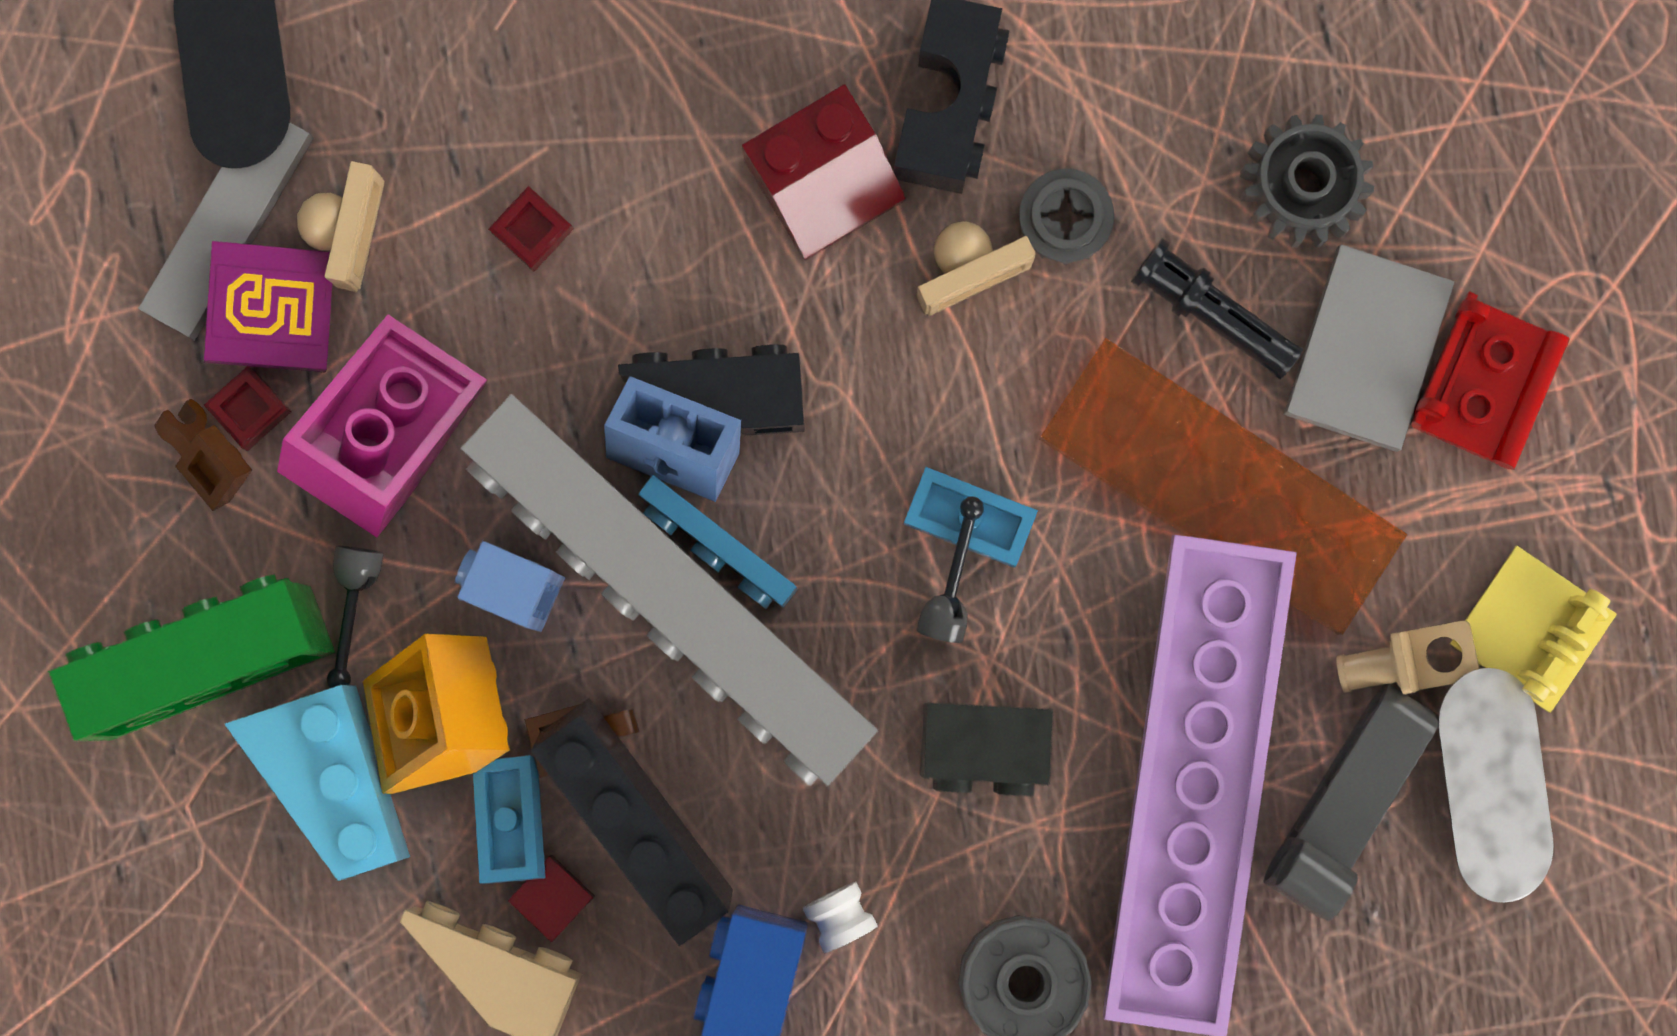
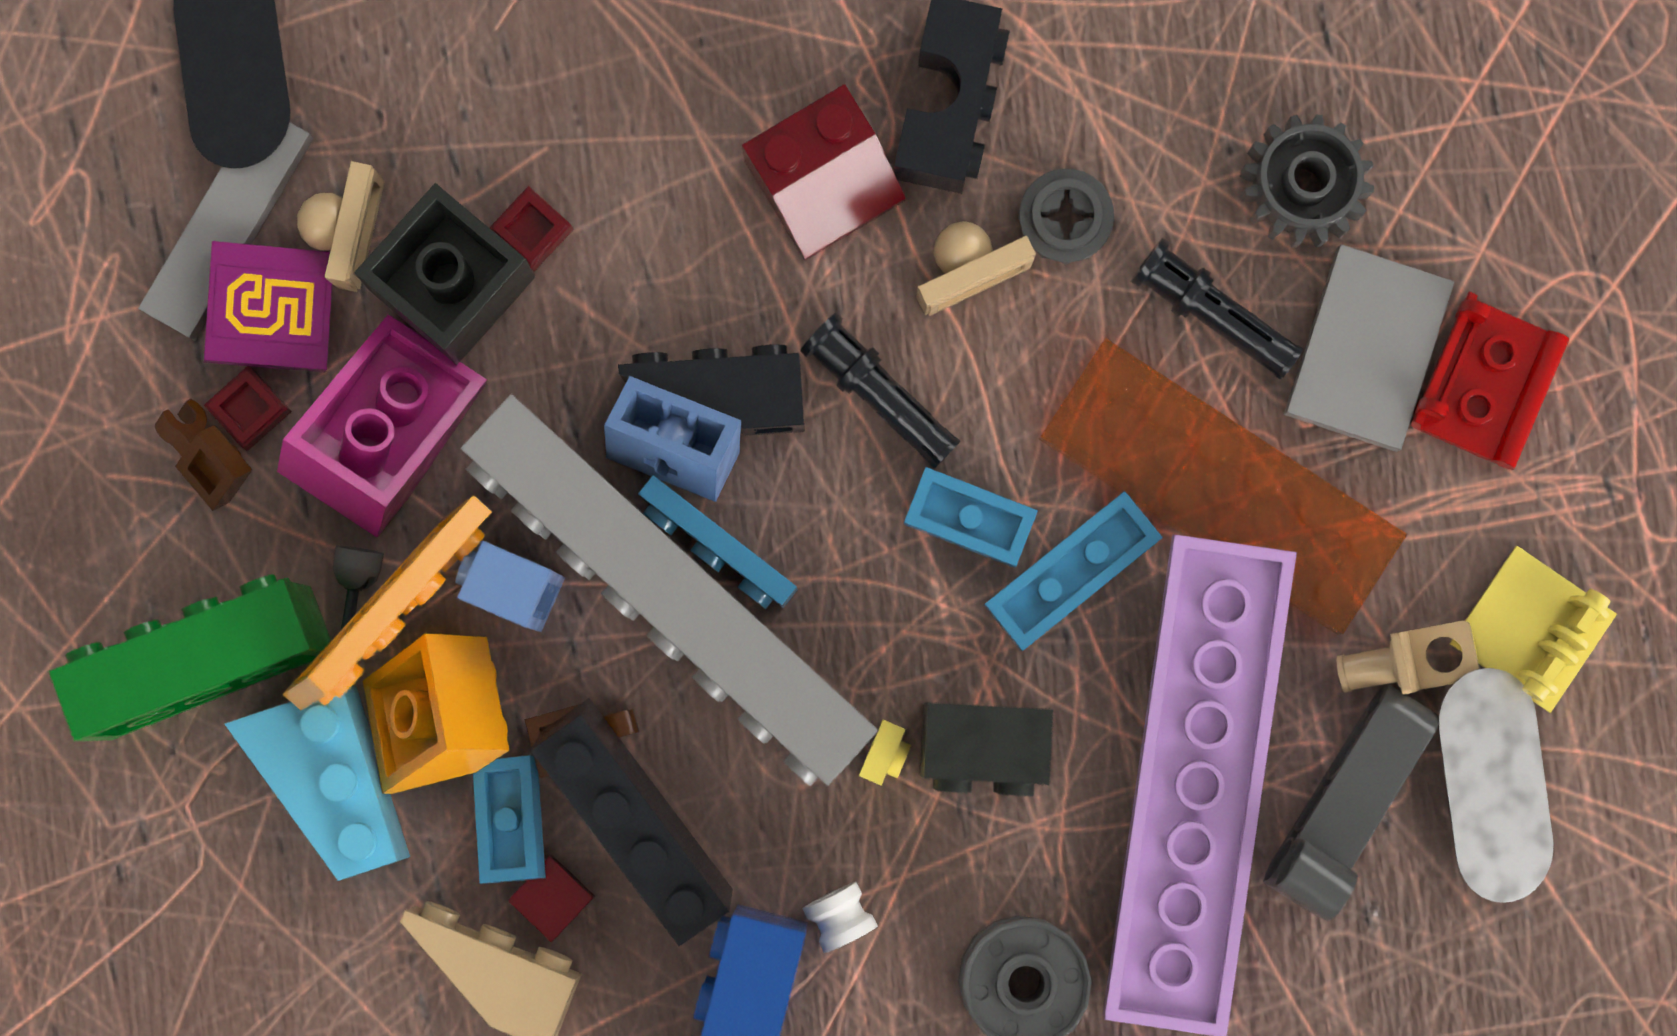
hinge [917,496,984,643] -> none
none -> light orange plate [283,495,491,710]
none -> pearl dark grey brick [354,183,535,365]
none -> black pin [800,312,961,469]
none -> light yellow plate [859,719,911,786]
none -> dark azure plate [984,491,1163,651]

